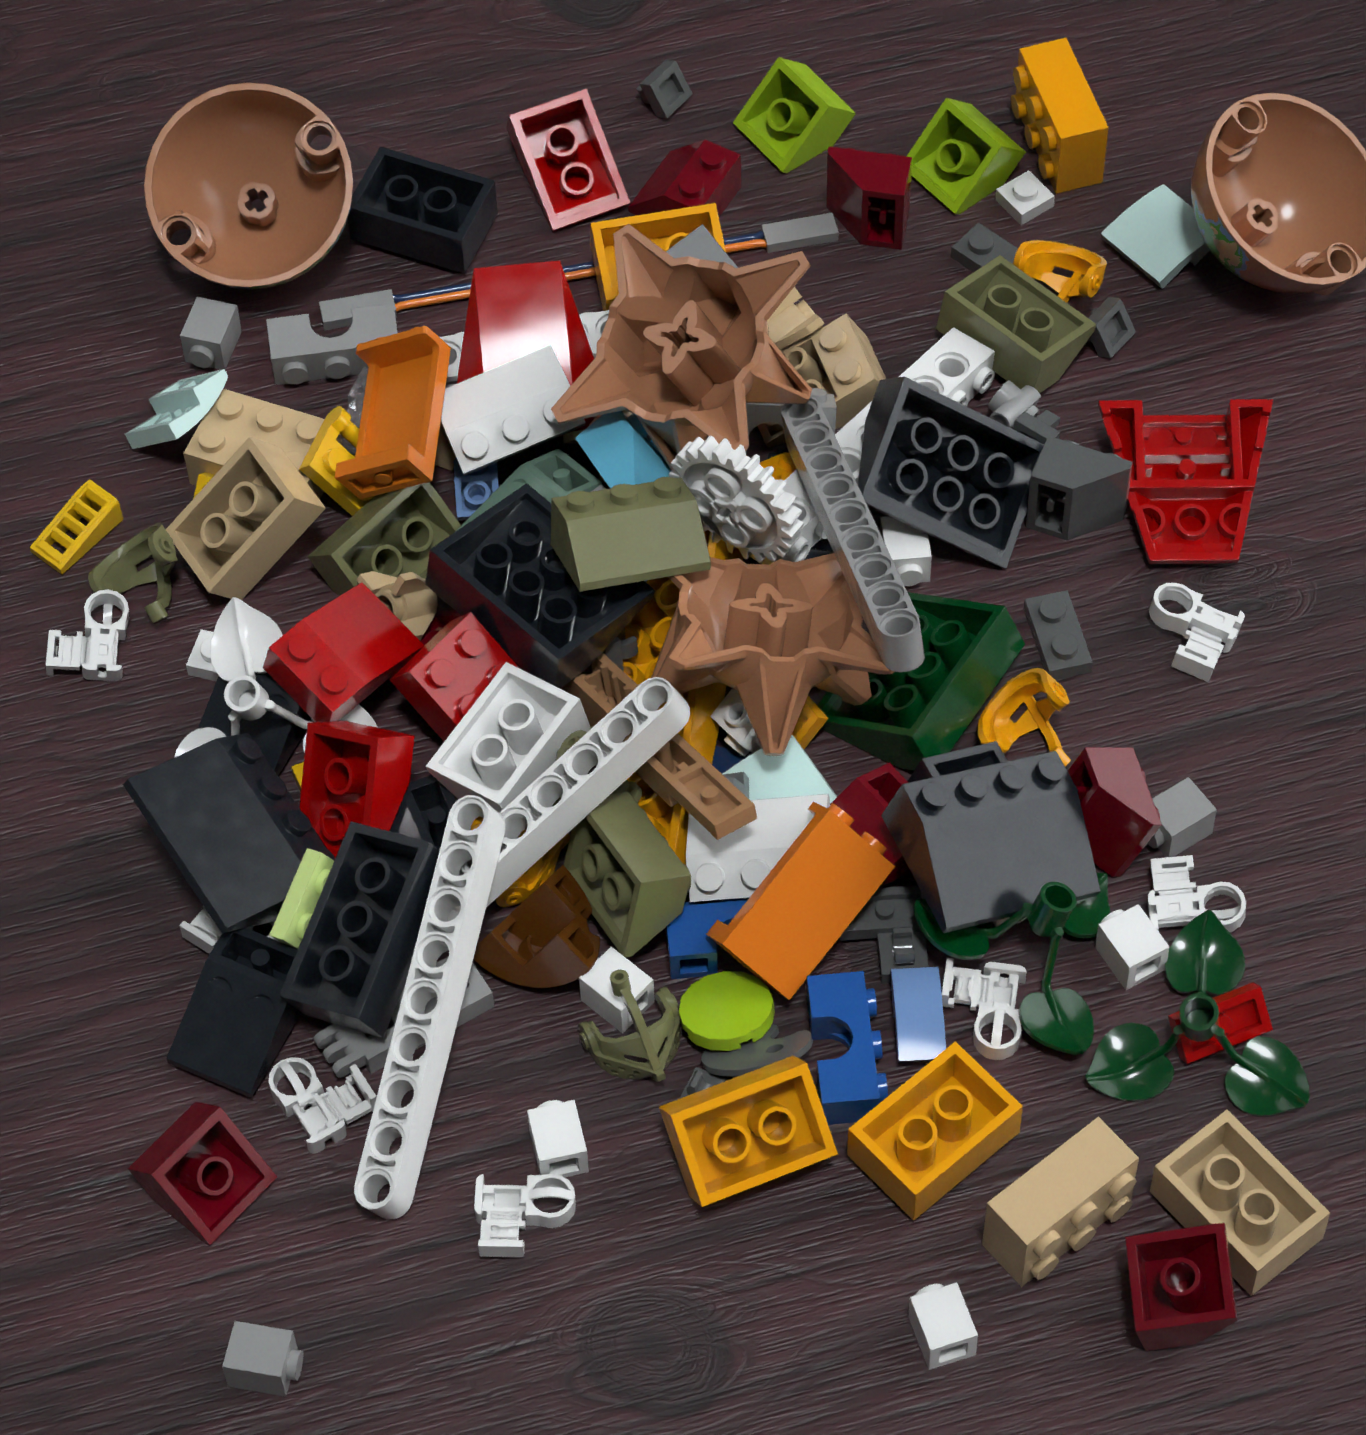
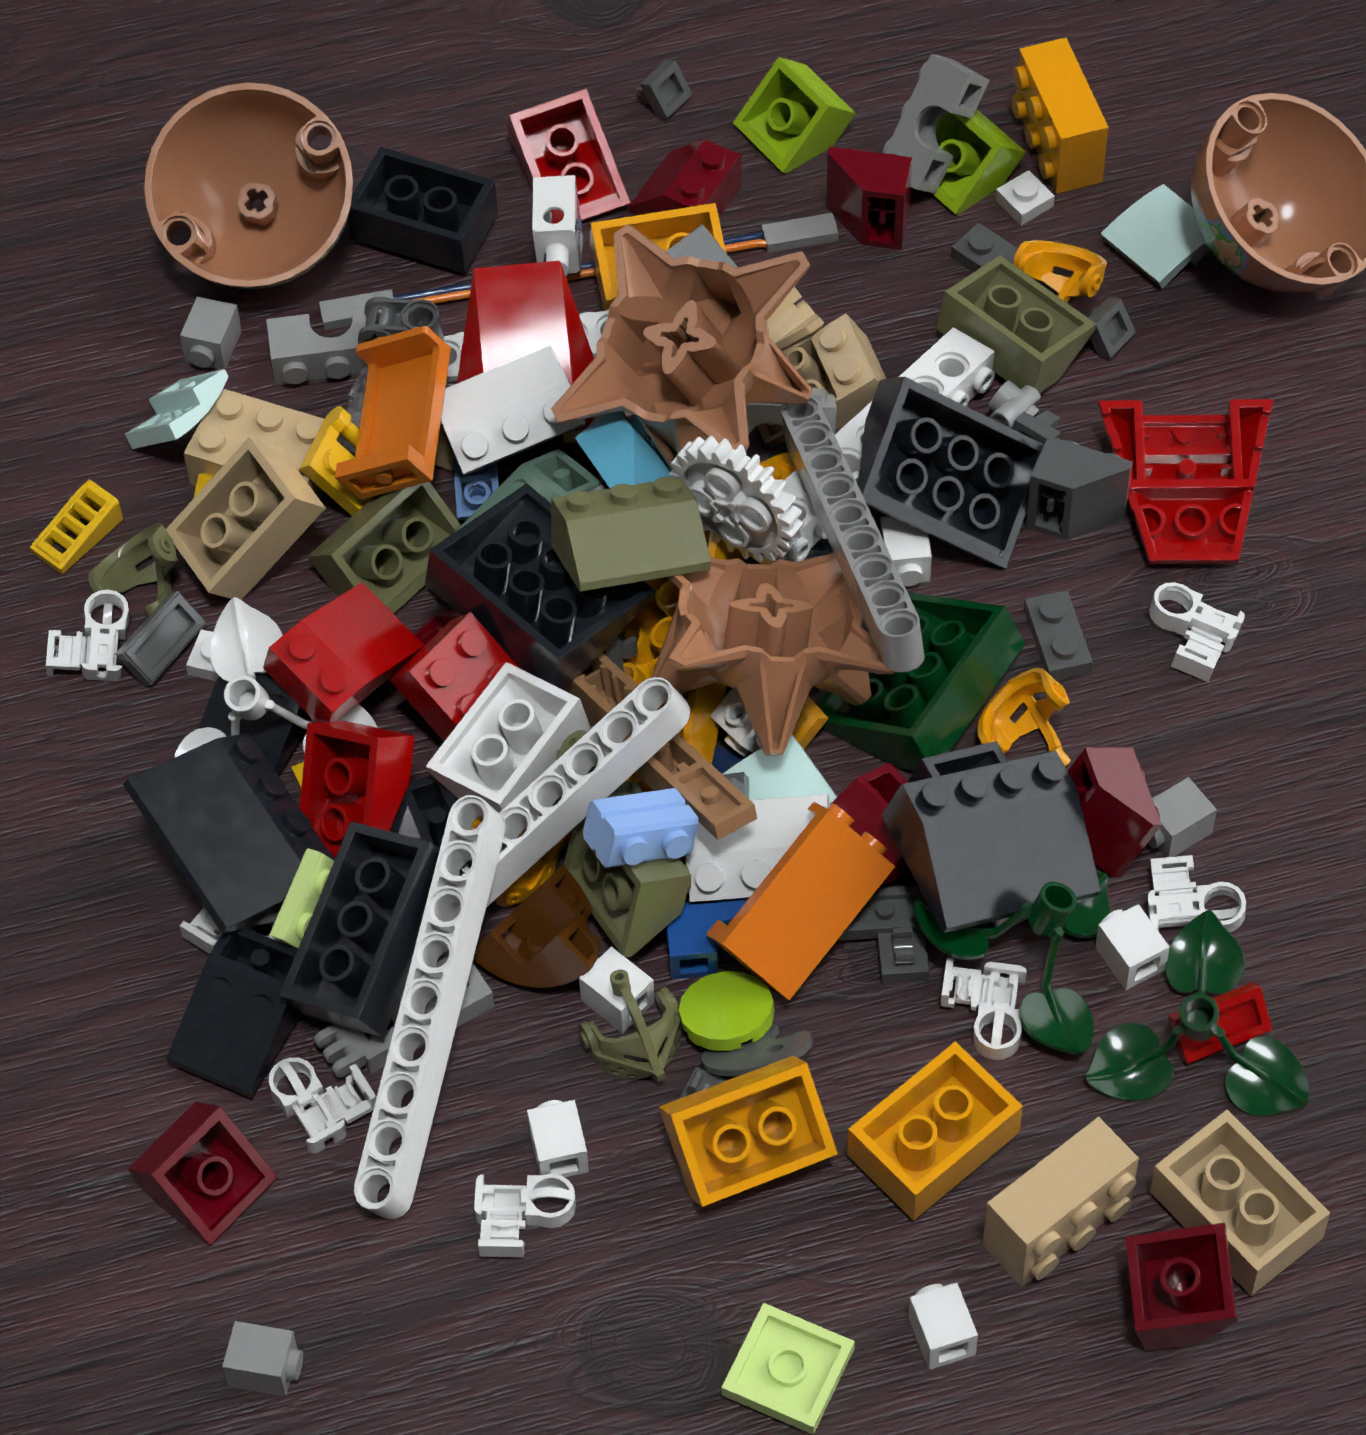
tan brick [356,571,438,640] -> none
blue arch [806,971,888,1125] -> none
medium blue slope [890,967,946,1063] -> none
none -> dark grey tile [115,591,206,686]
none -> dark grey piece [358,296,444,344]
none -> white torso [532,175,583,276]
none -> light blue brick [583,788,699,868]
none -> yellowish green plate [721,1303,855,1435]
none -> light grey arch [883,54,990,193]

